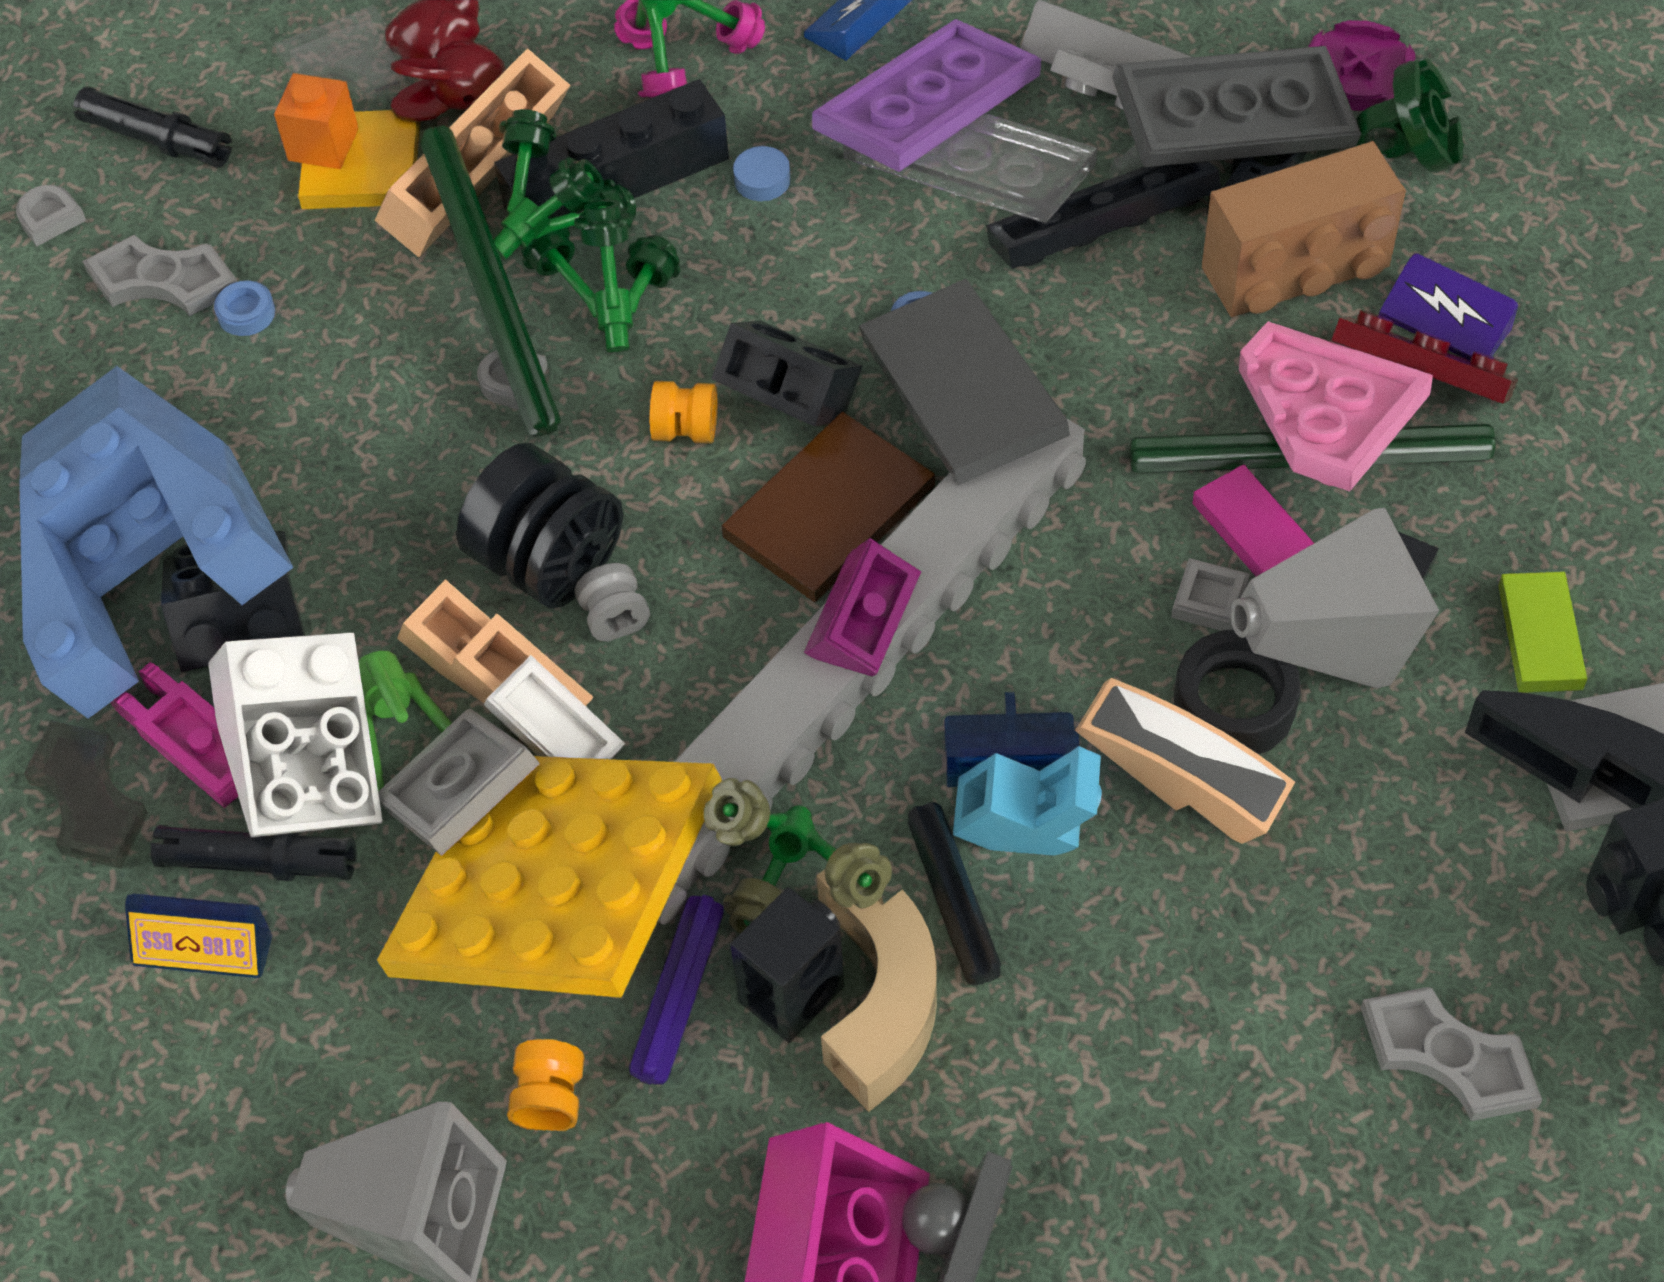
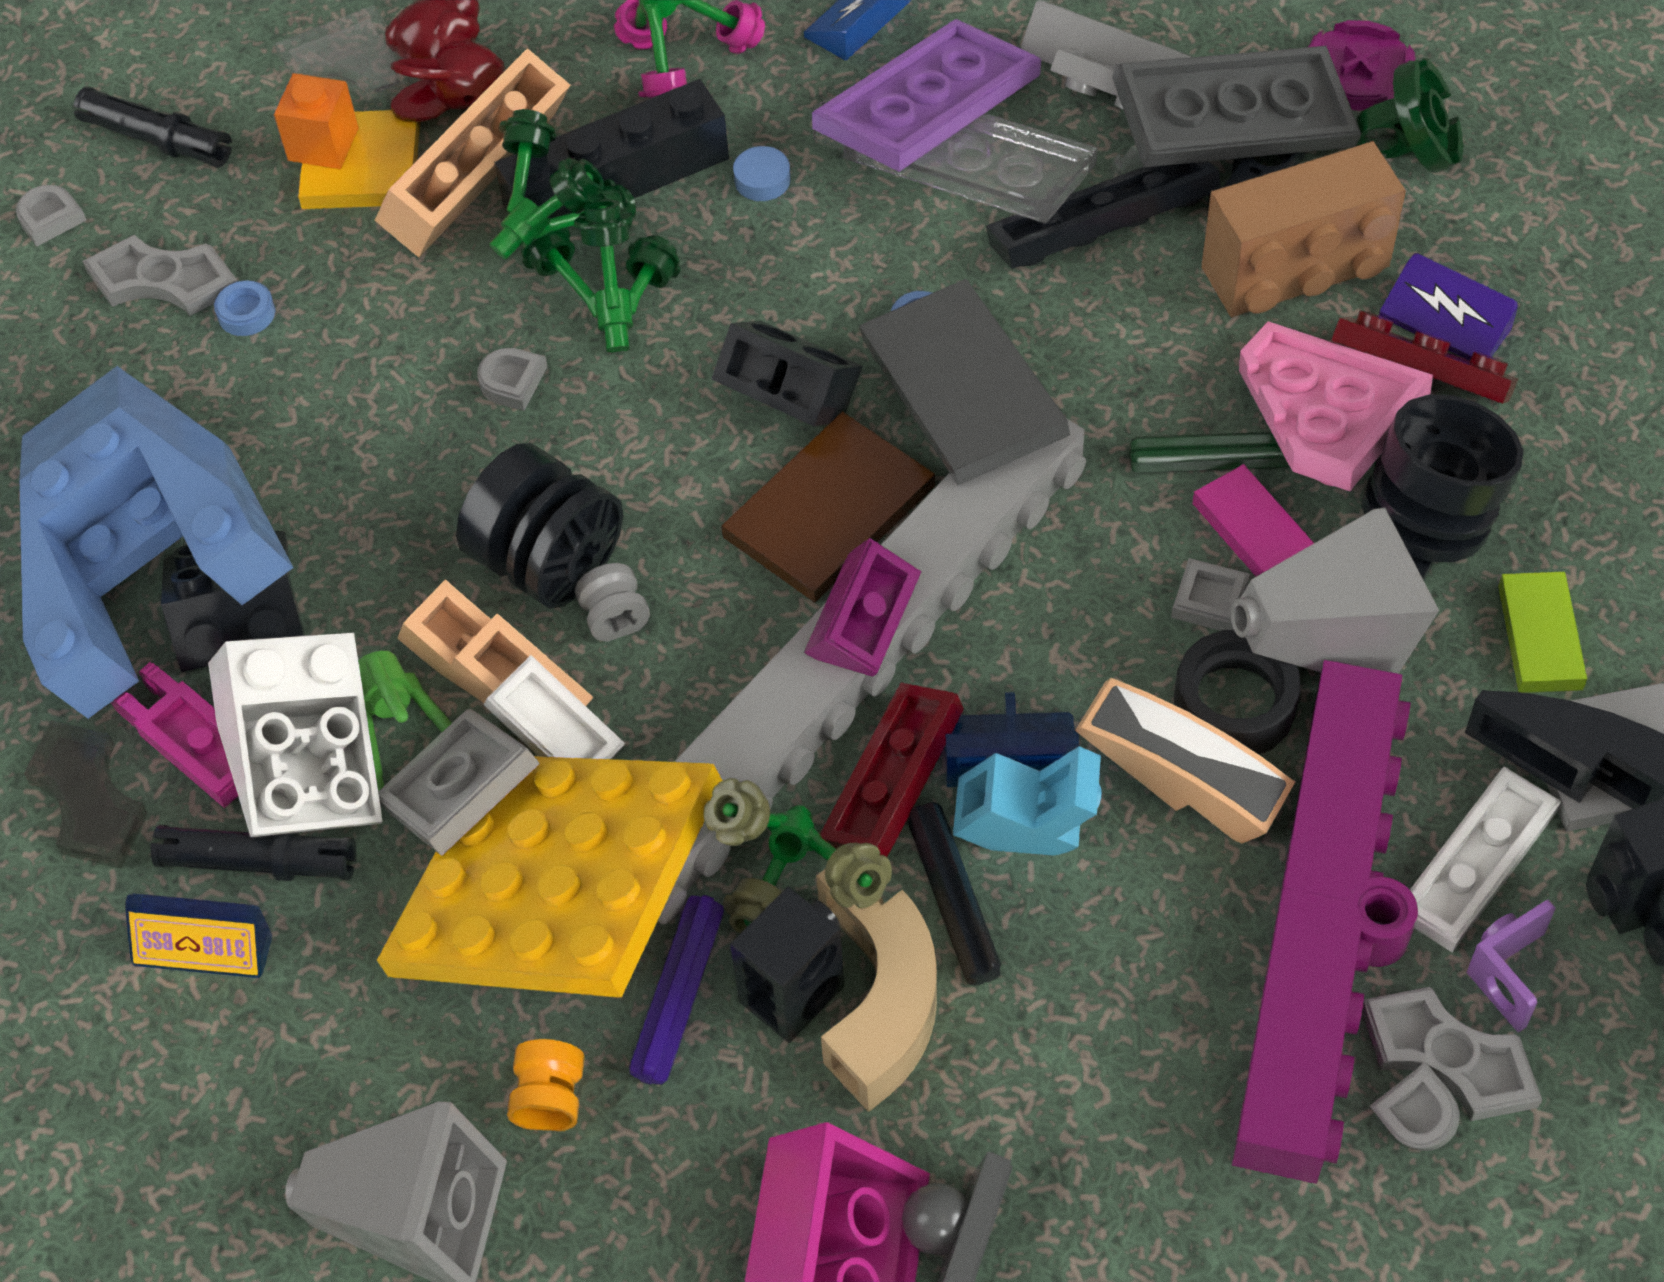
dark green axle [420,125,561,437] -> none
light orange wheel [650,380,718,444] -> none
none -> dark red plate [819,682,964,857]
none -> magenta hinge [1232,660,1418,1184]
none -> black wheel [1361,394,1524,562]
none -> light grey tile [1370,1062,1460,1151]
none -> white tile [1410,767,1561,953]
none -> medium lavender bracket [1467,900,1556,1033]

